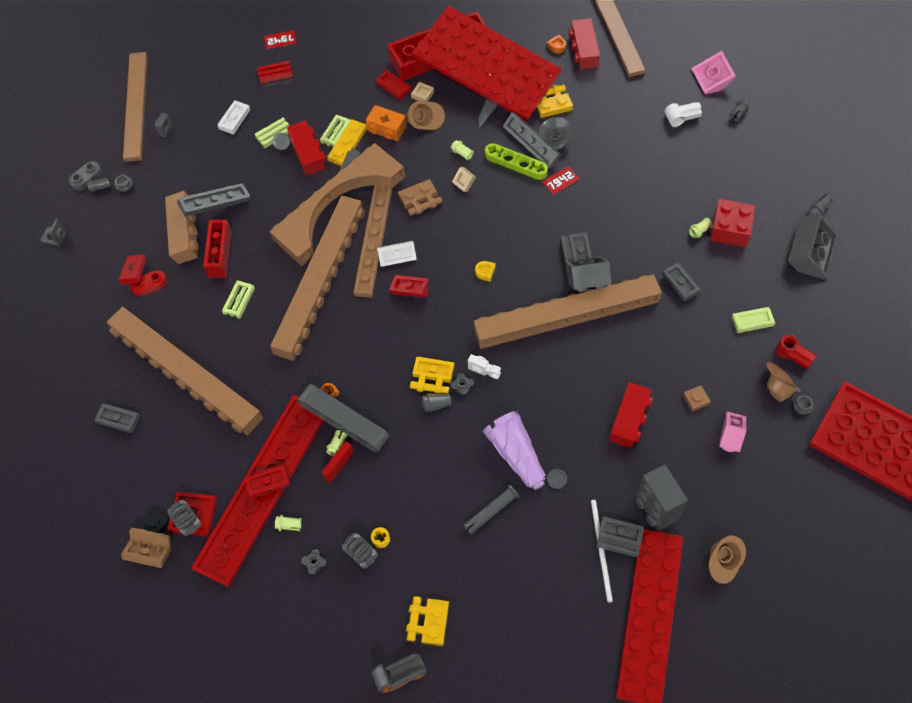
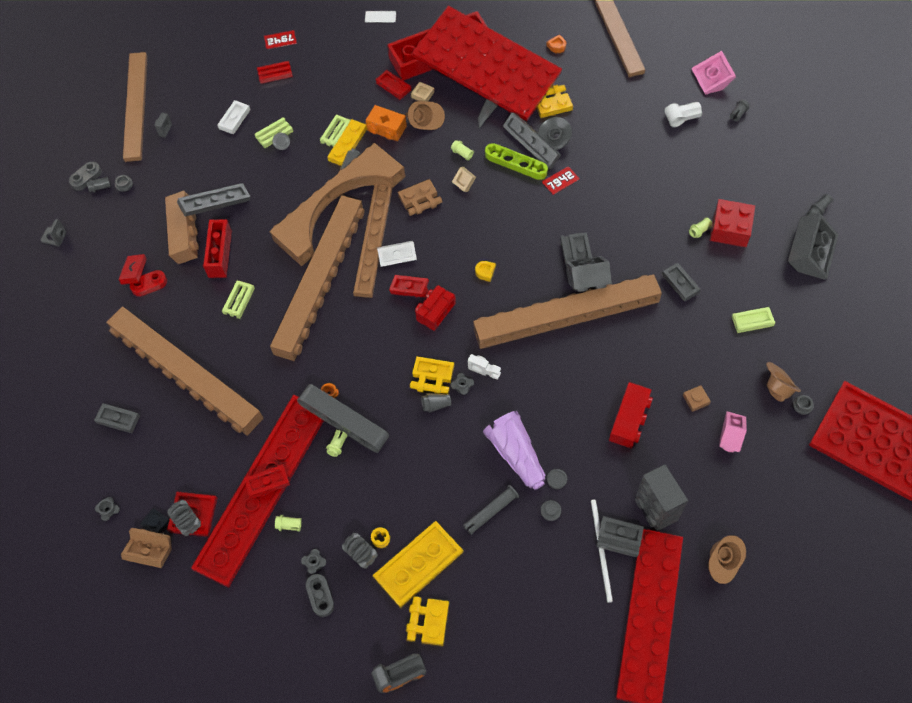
red brick [286,120,327,176] -> none
red tile [322,441,354,483] -> none
brick [569,18,600,69] -> none
red piece [775,334,817,370] -> none
none -> dark grey plate [95,497,120,521]
none -> dark grey plate [306,574,334,617]
none -> white sticker [365,11,396,22]
none -> yellow tile [373,521,463,608]
none -> red brick [415,285,456,331]
none -> dark grey plate [541,500,561,521]

